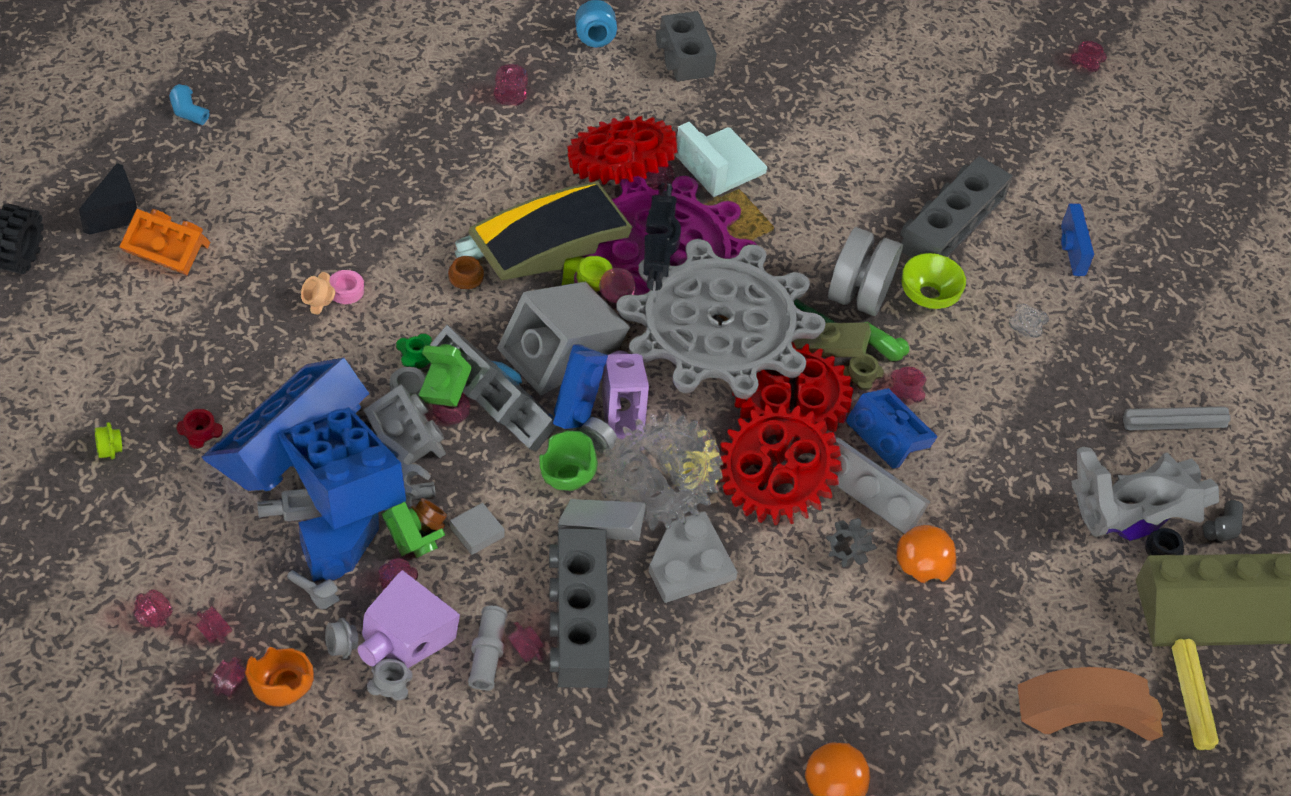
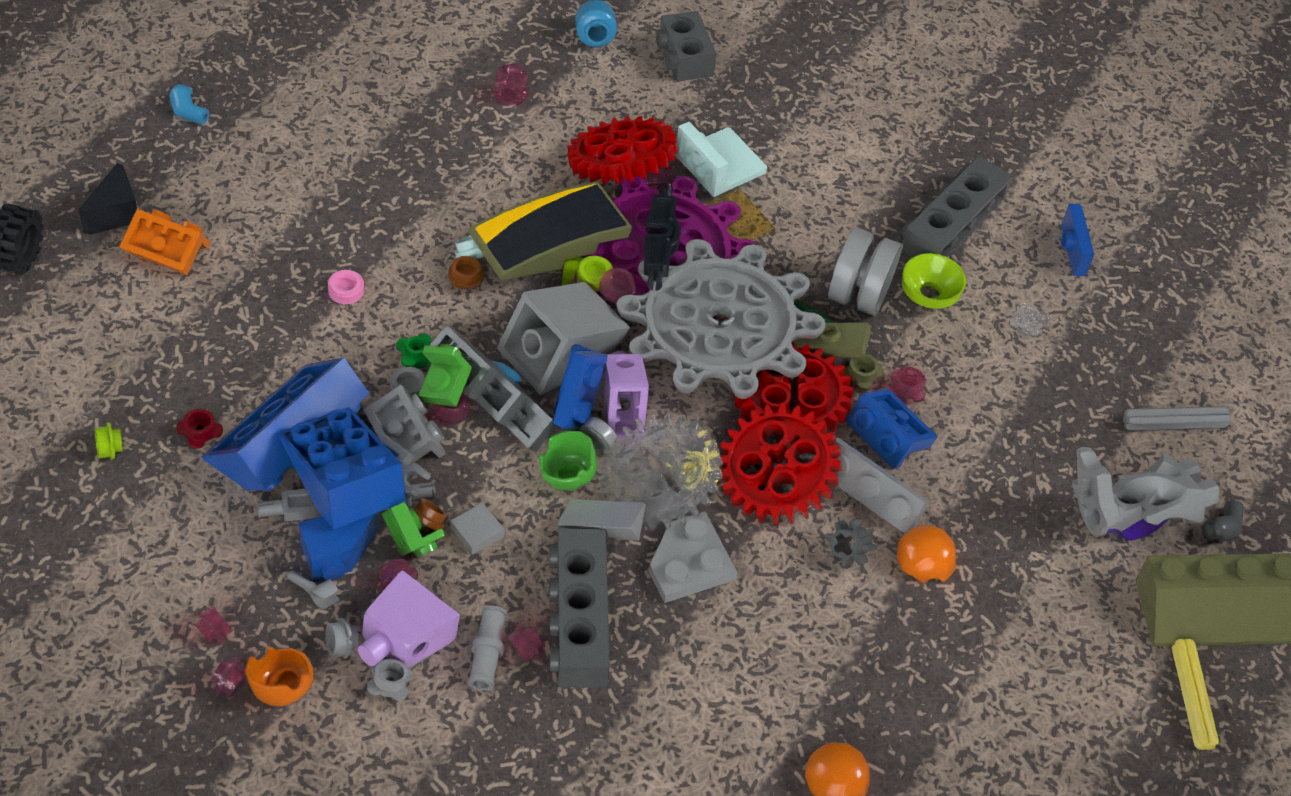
clear pink plate [133,589,173,628] -> none
light nougat plate [301,272,335,315] -> none
bright green arm [864,322,909,361] -> none
nougat arch [1018,667,1163,741] -> none
clear pink plate [1070,41,1107,72] -> none
black plate [1145,528,1184,556] -> none

